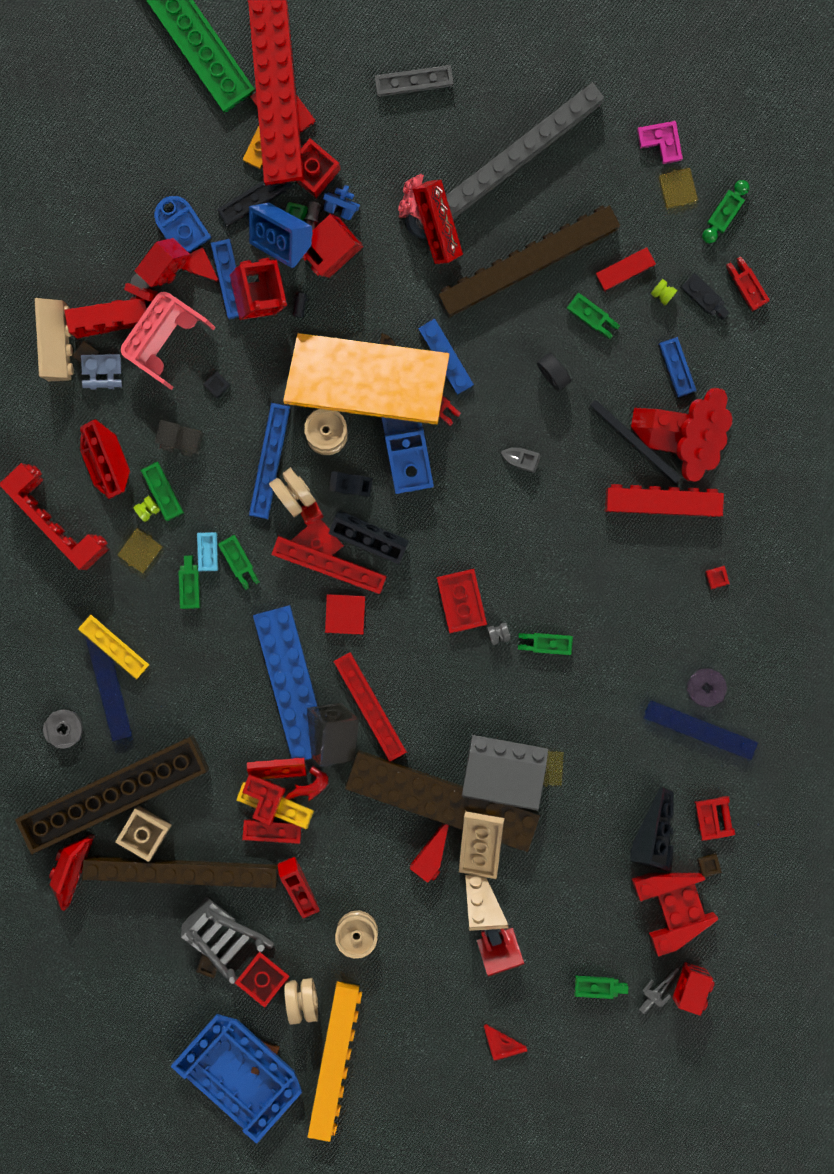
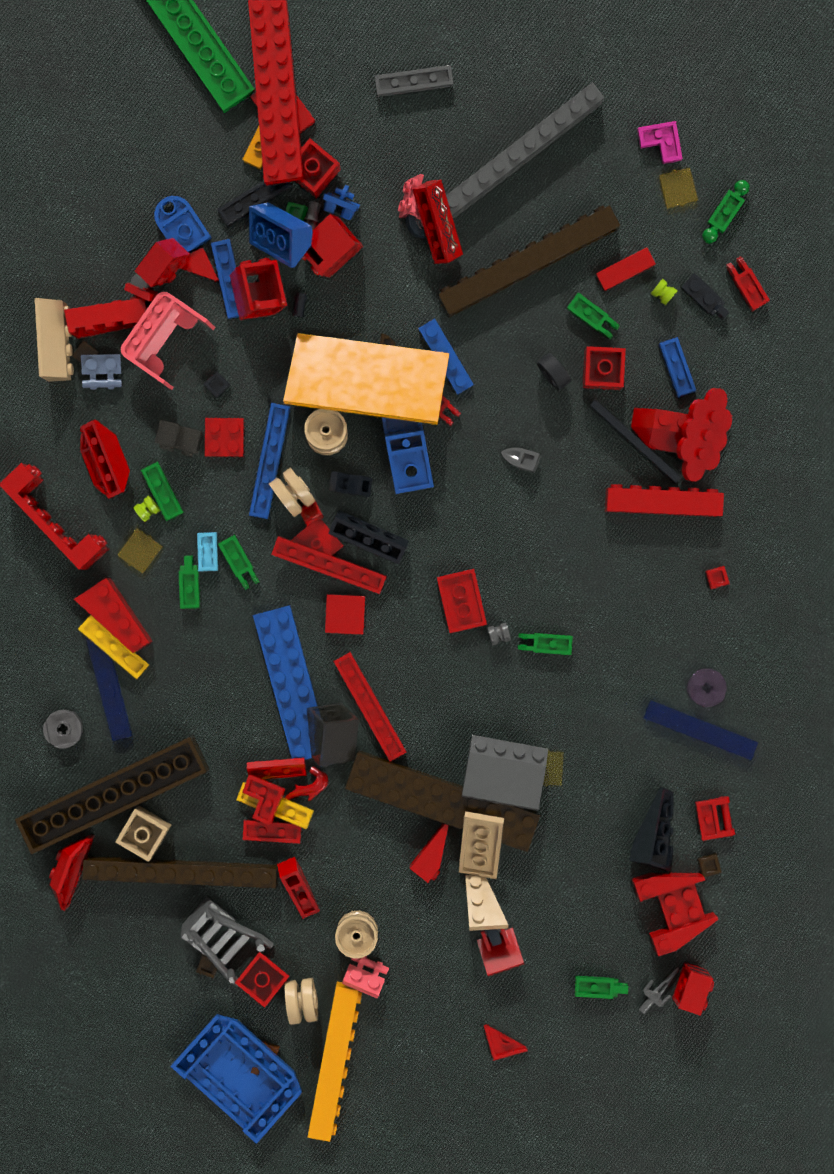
none -> red wedge [74,578,153,653]
none -> red plate [205,418,244,457]
none -> coral plate [342,956,389,998]
none -> red brick [582,346,626,390]

